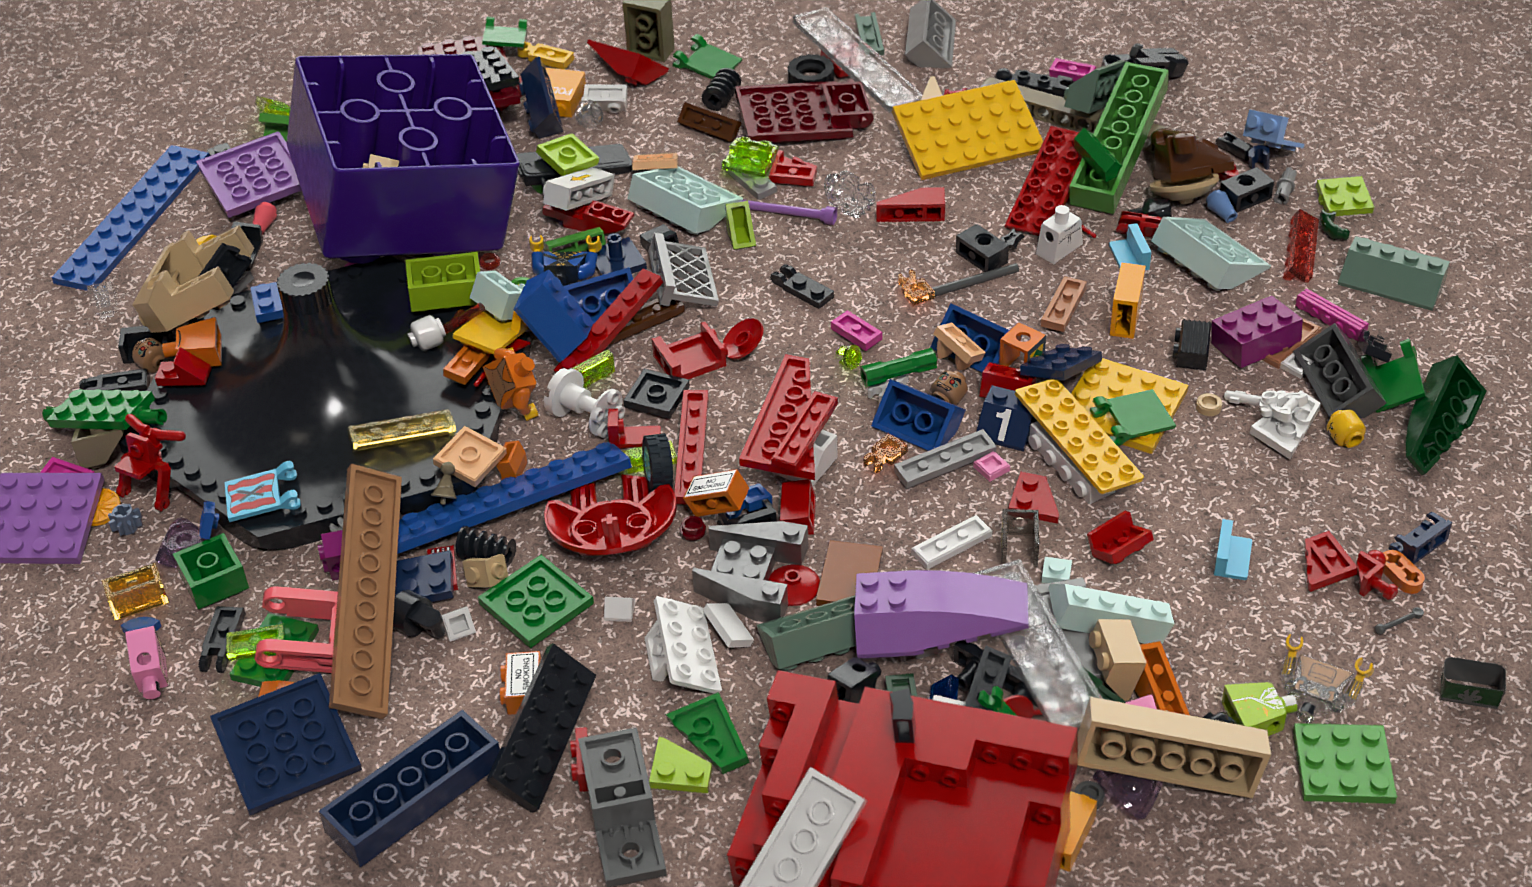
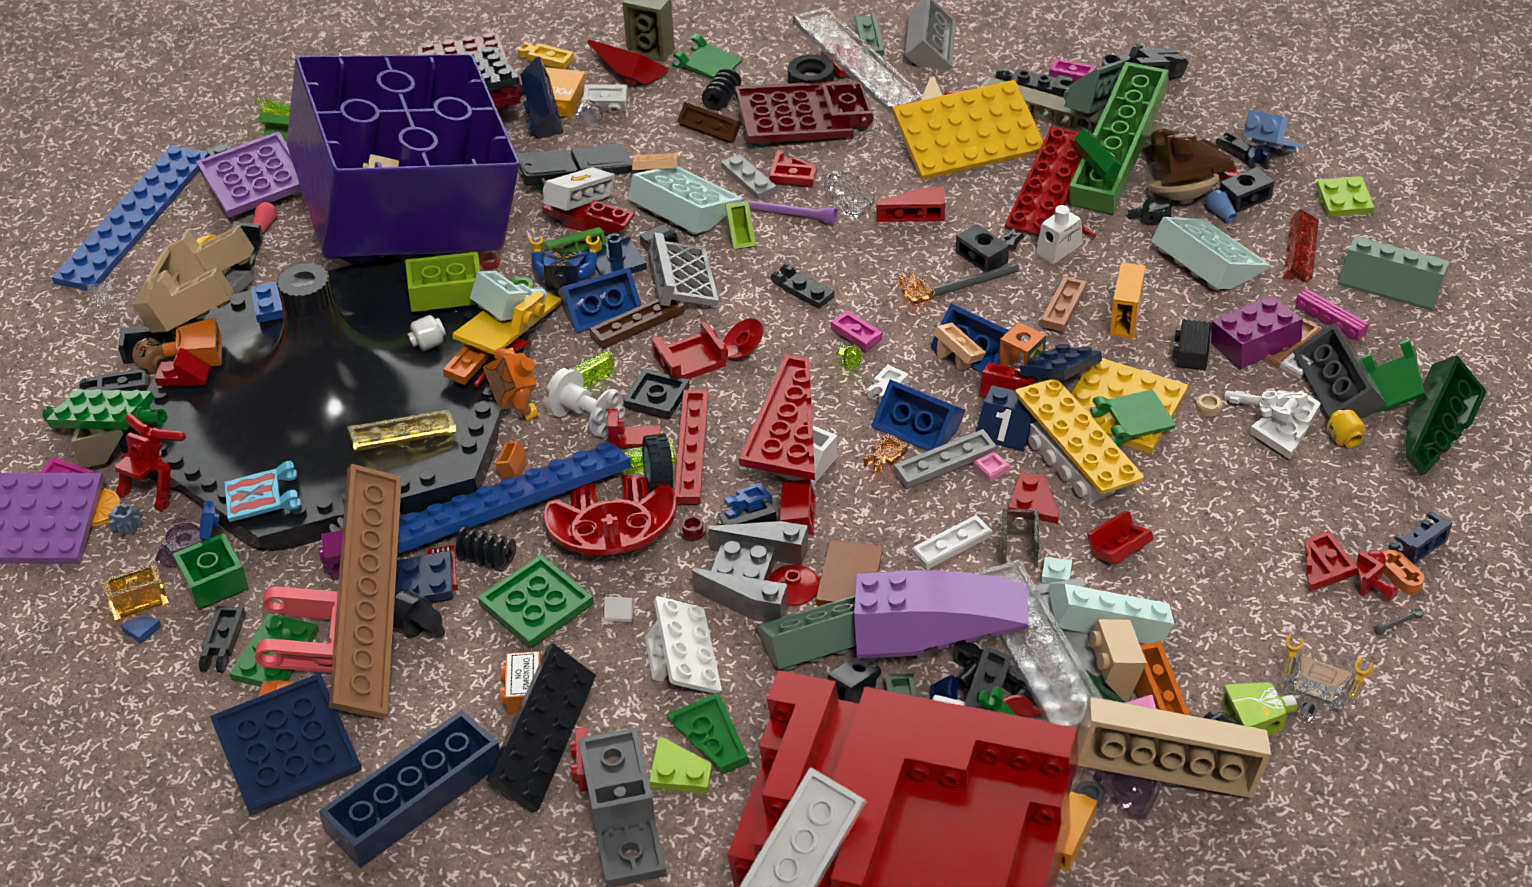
bright pink torso [125,626,168,699] -> none
black hinge [199,243,252,288] -> none
clear neon green plate [226,624,285,661] -> none
dark tan piece [431,462,457,504] -> none
light nougat tile [433,426,507,487] -> none
white slope [442,606,476,642] -> none
clear red hose [443,303,485,334] -> none
tan bracket [462,554,508,587] -> none
flag [482,16,528,48] -> none
blue slope [513,270,594,362] -> none
lime plate [536,133,599,176] -> none
red plate [554,269,663,375] -> none
orange brick [683,469,749,517] -> none
white tile [703,603,754,648] -> none
clear neon green slope [722,137,779,177] -> none
red tile [771,391,838,473] -> none
green axle [860,348,937,387] -> none
black piece [889,688,916,743] -> none
medium nougat head [931,370,968,405] -> none
medium azure panel [1109,223,1152,270] -> none
red arm [1116,210,1162,238] -> none
medium azure panel [1214,519,1252,580] -> none
light grey axle [1274,167,1297,205] -> none
bright green plate [1293,723,1397,804] -> none
dark green piece [1319,209,1350,240] -> none
black hinge [1357,329,1392,363] -> none
dark grey piece [1440,657,1506,709] -> none

